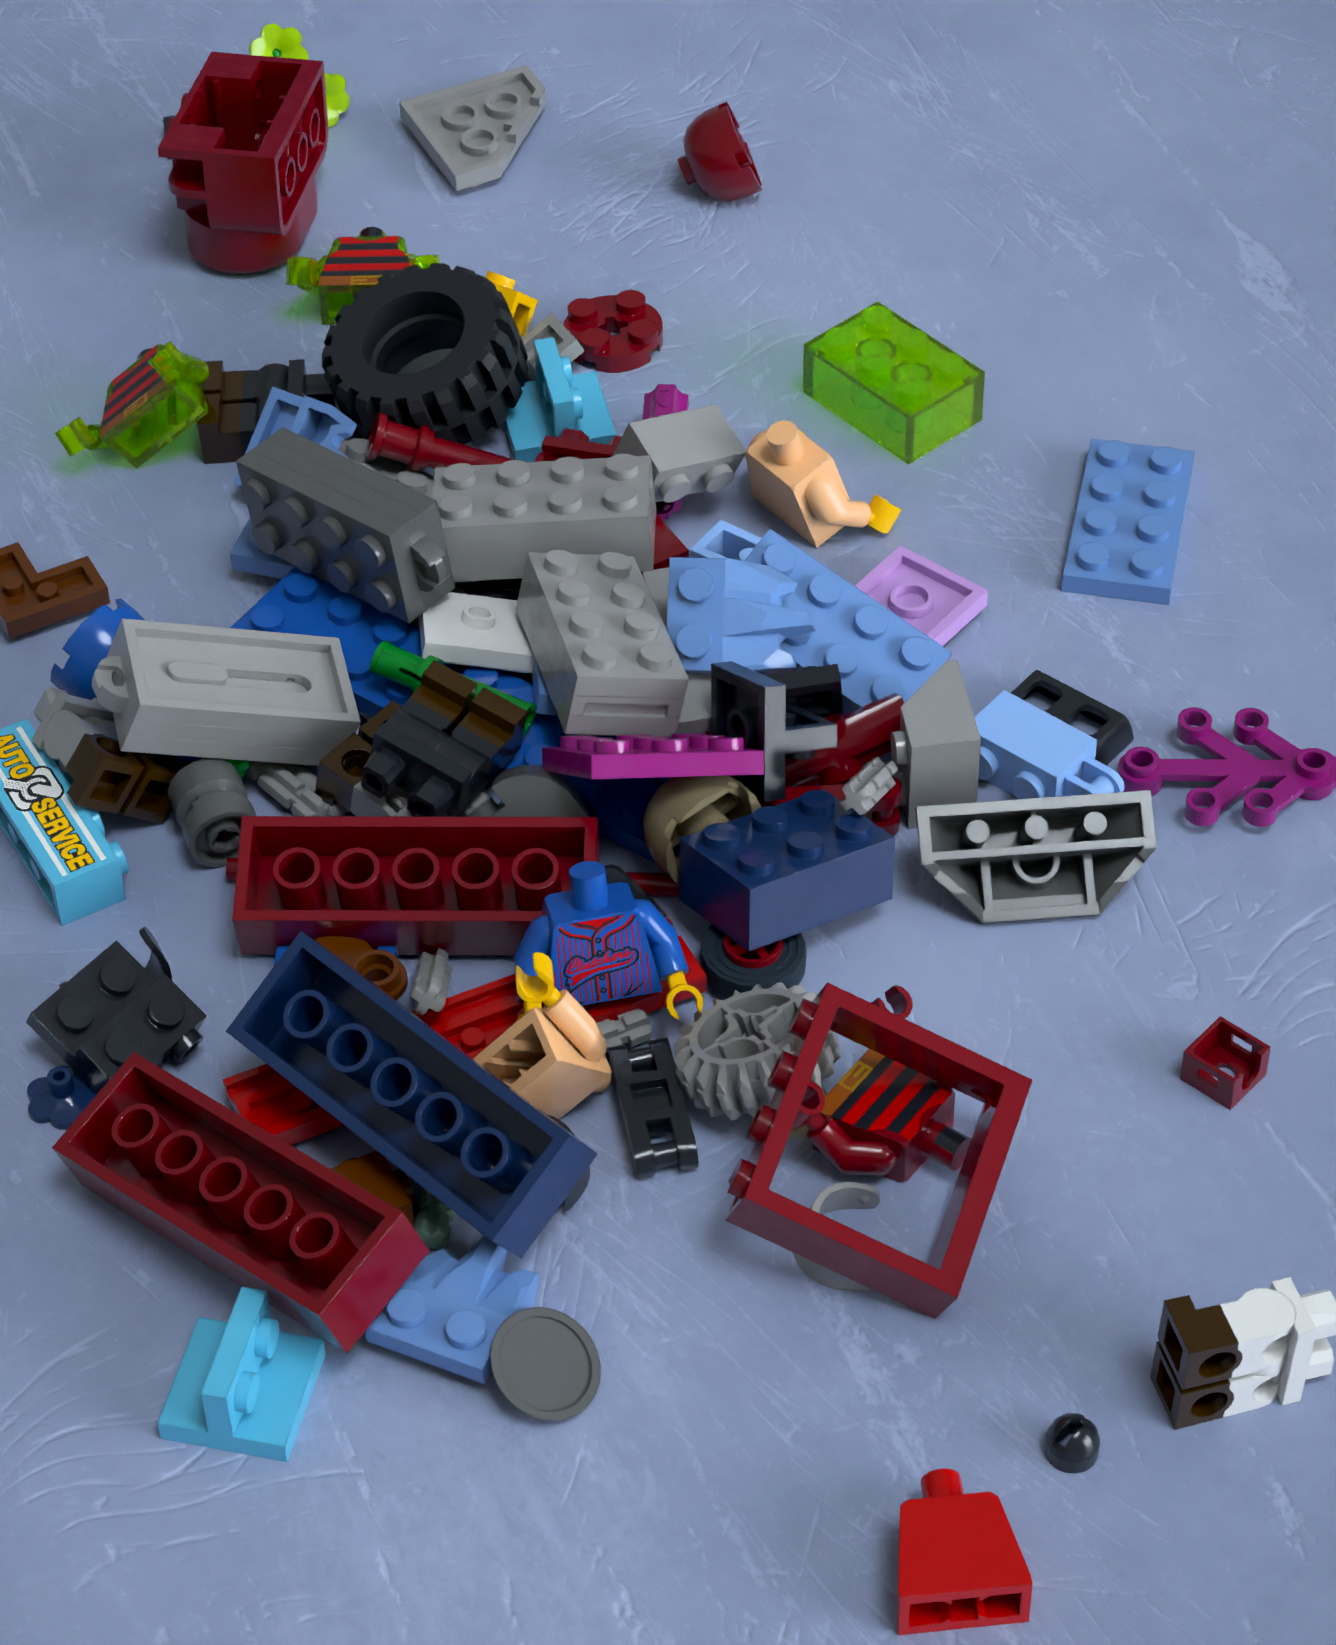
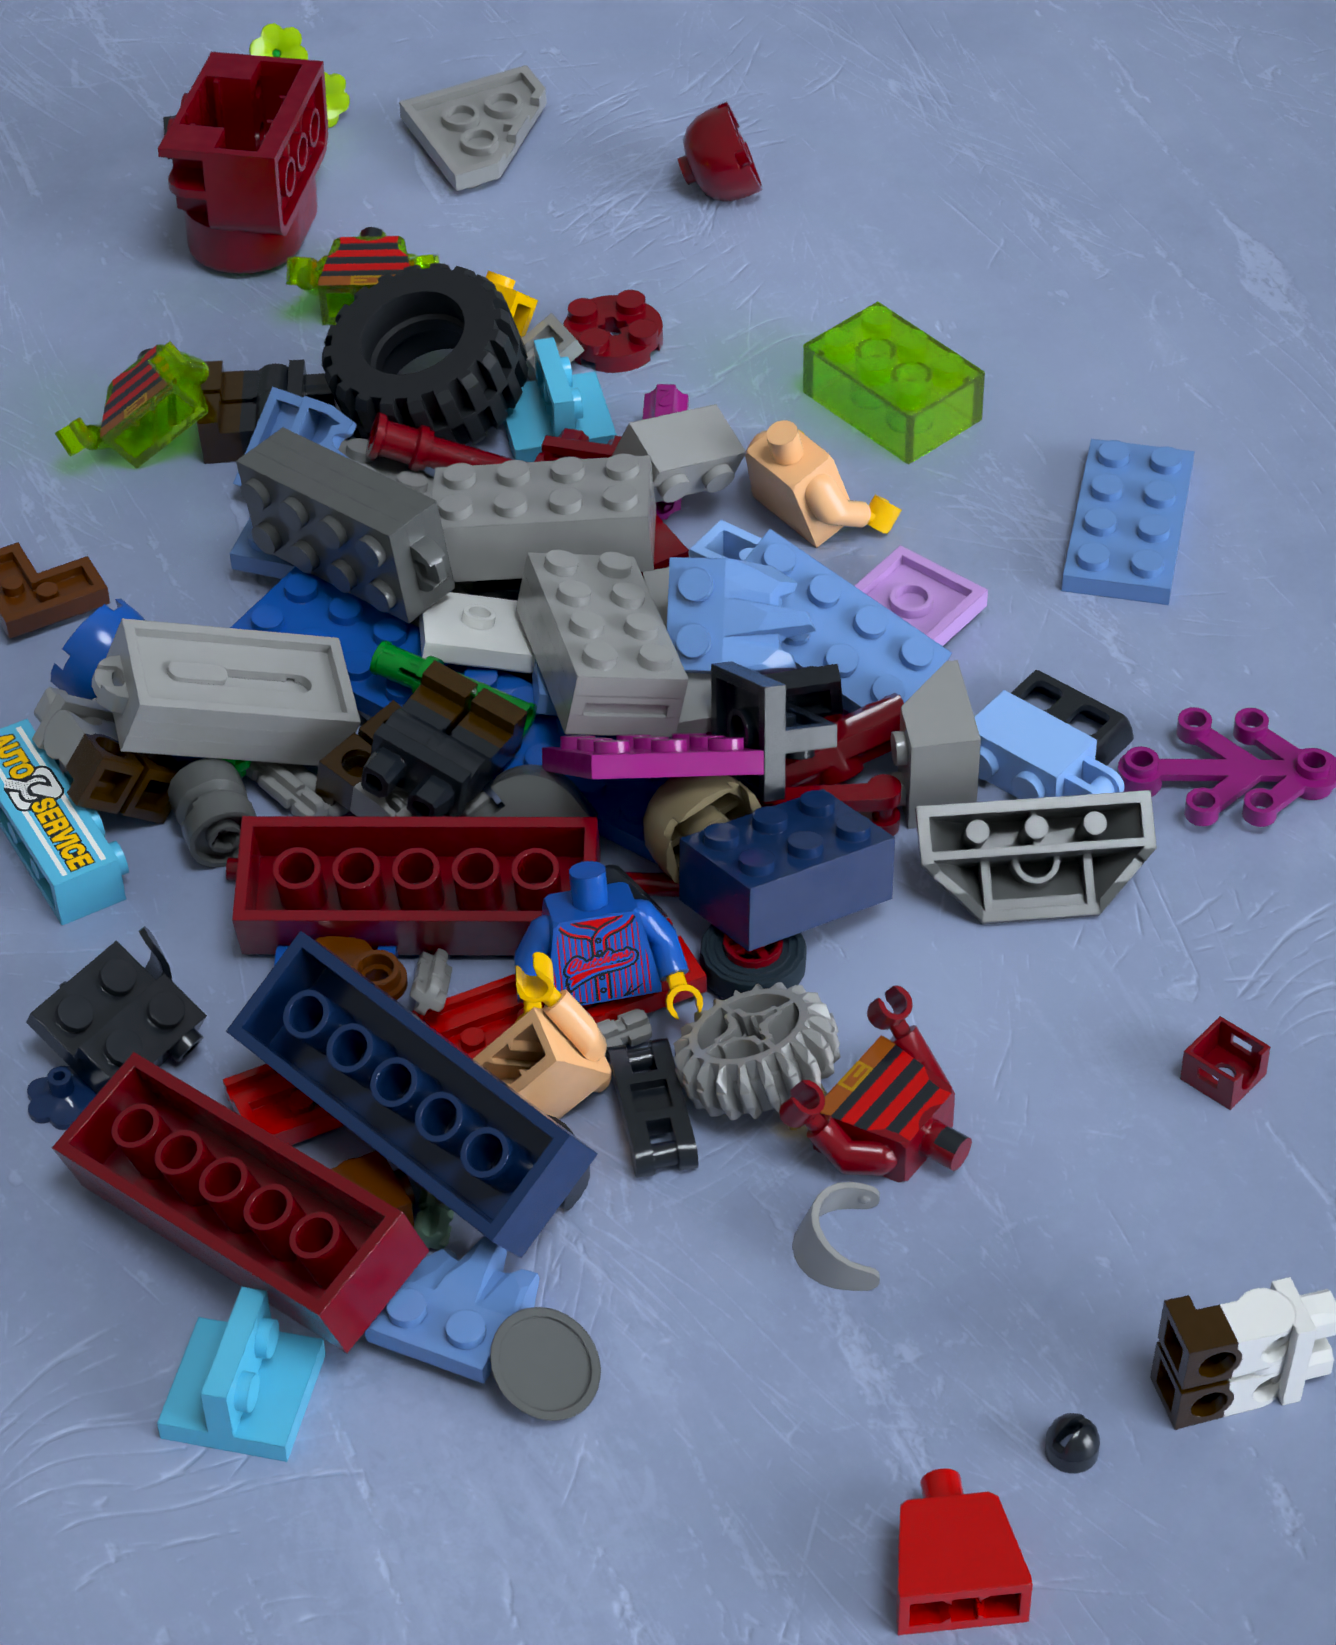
dark red window [725,982,1032,1319] -> none
light grey axle [839,757,898,816] -> none

